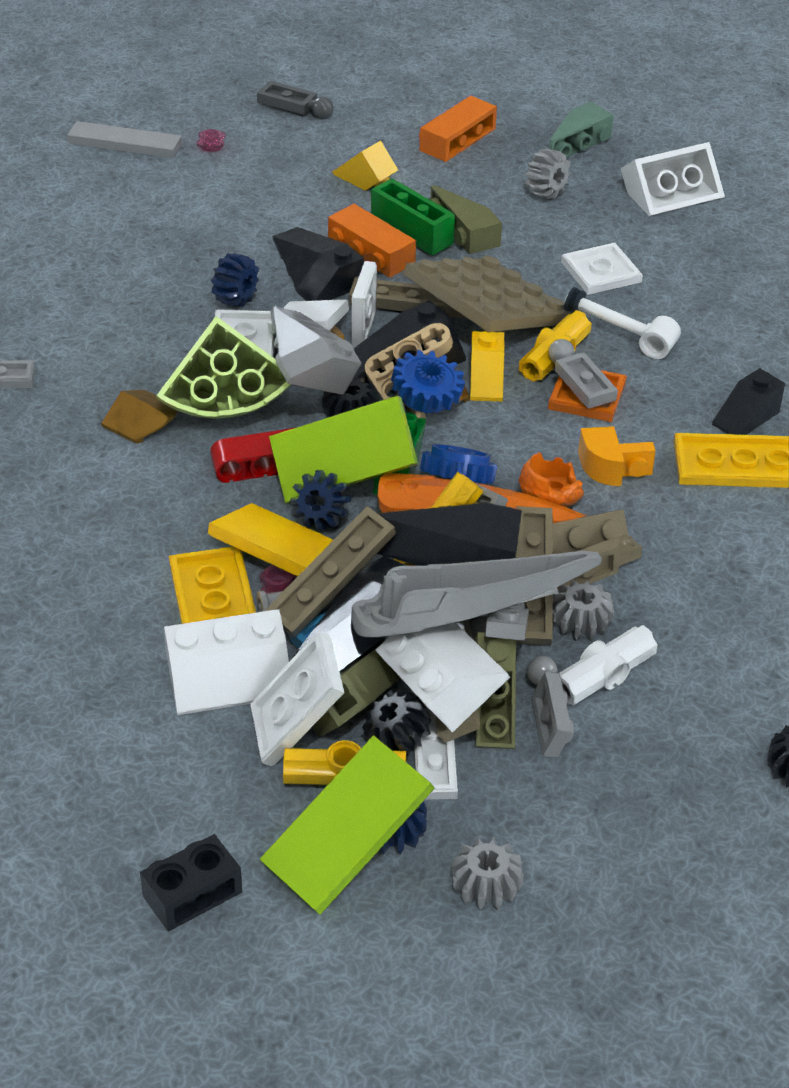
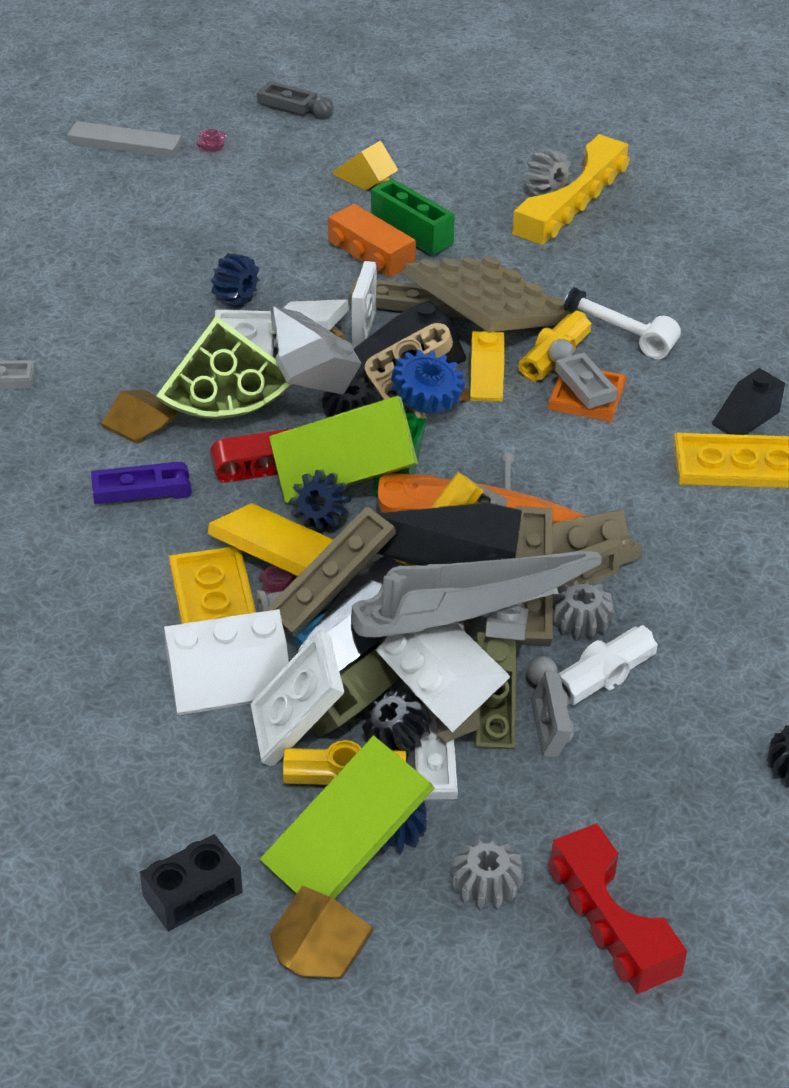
black wedge [272,227,364,301] -> none
orange brick [419,95,497,162] -> none
blue gear [420,444,497,484] -> none
olive slope [429,185,502,254] -> none
orange hair [518,452,584,507] -> none
sand green slope [549,102,614,158] -> none
white tile [561,243,643,295] -> none
light orange brick [578,426,656,486] -> none
white slope [621,142,725,216] -> none
none -> dark purple plate [91,462,192,504]
none -> pearl gold slope [270,885,374,979]
none -> light grey hinge [501,452,515,490]
none -> yellow arch [512,134,630,245]
none -> red arch [548,823,687,994]

